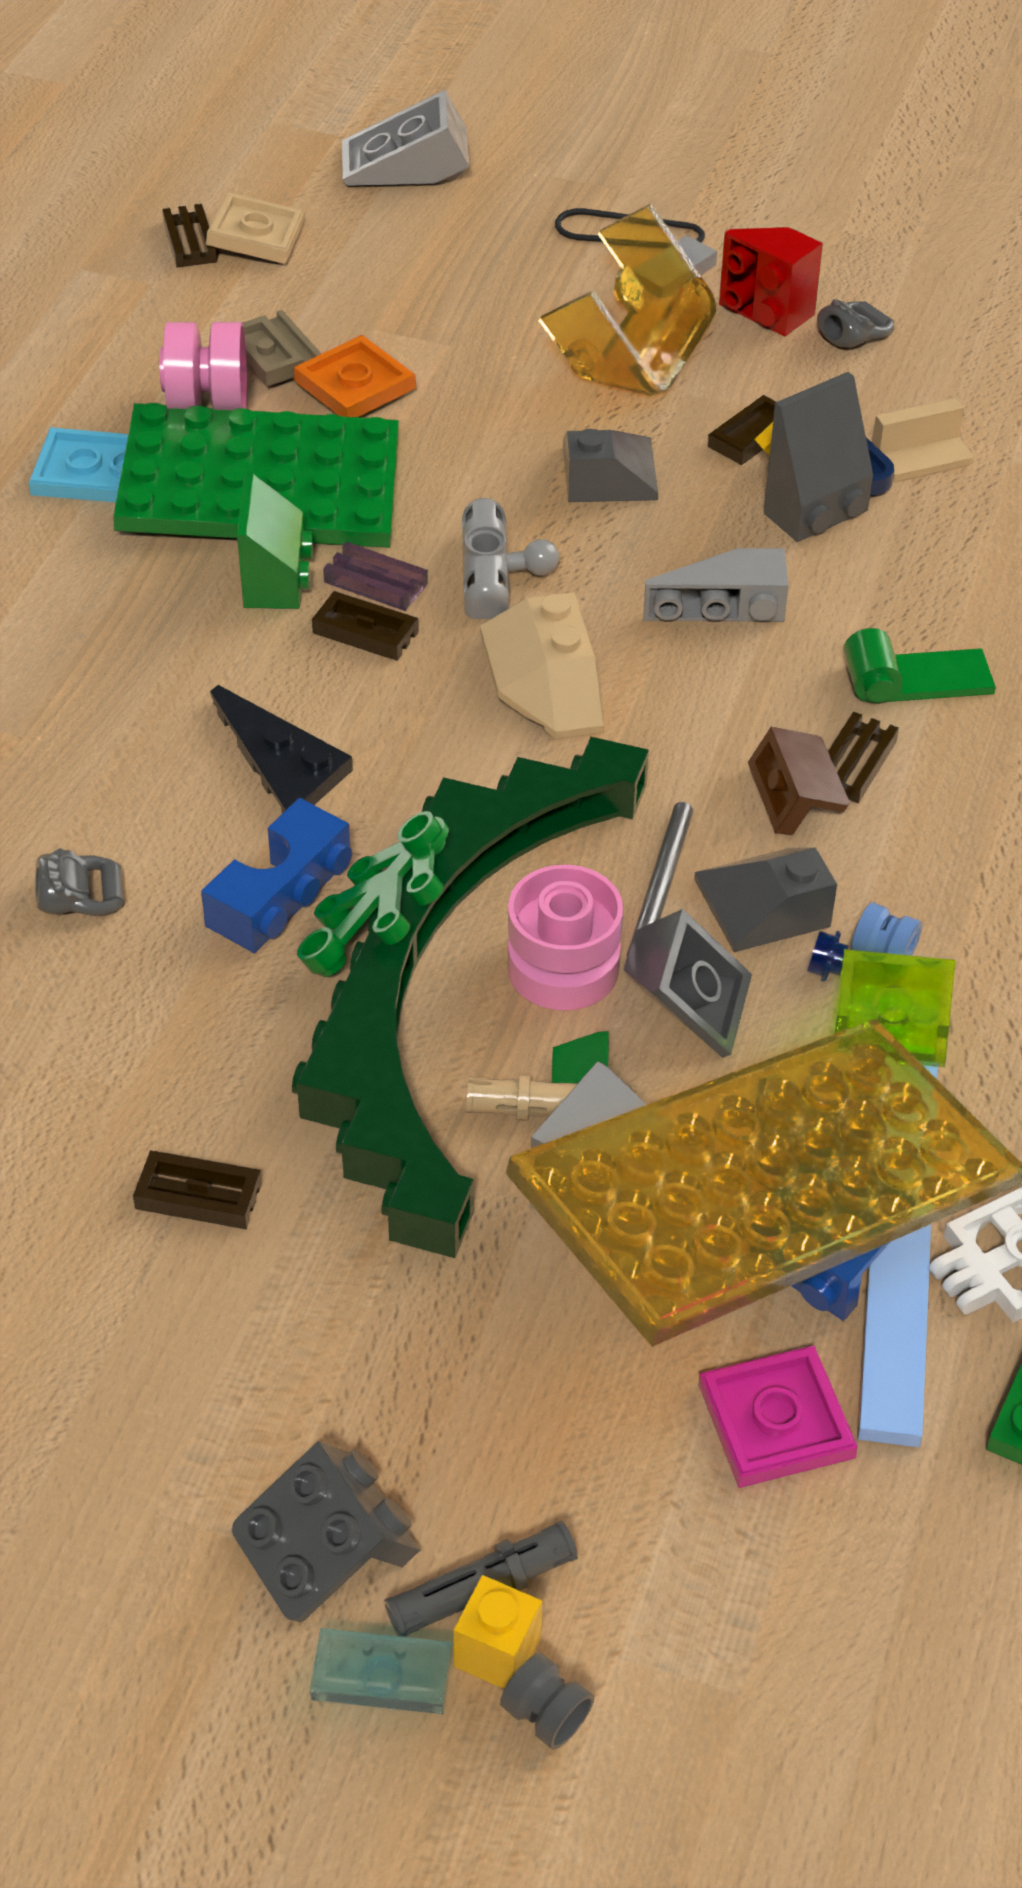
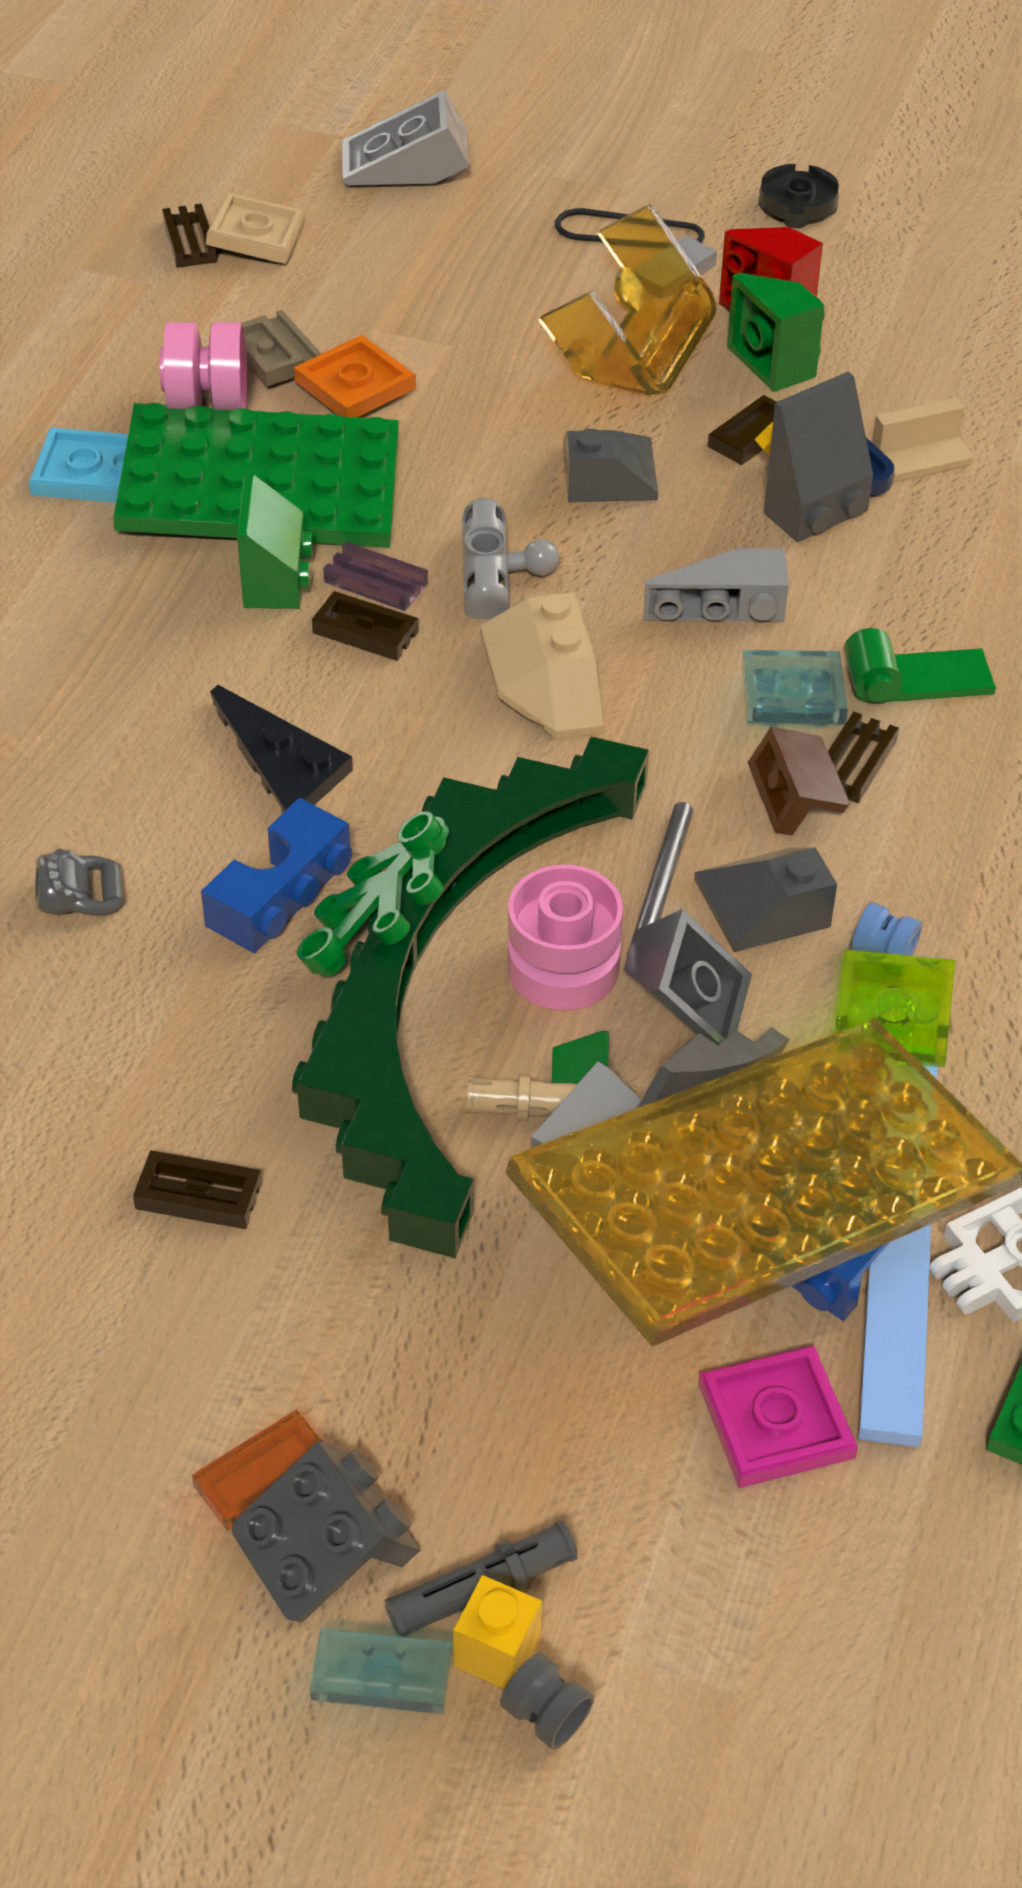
clear blue plate [807,931,849,982] -> none
dark grey piece [817,299,894,348] -> none
none -> clear orange tile [192,1409,323,1531]
none -> dark grey slope [634,1027,790,1119]
none -> green slope [727,273,825,392]
none -> clear light blue plate [742,650,848,726]
none -> pearl dark grey plate [758,164,839,228]

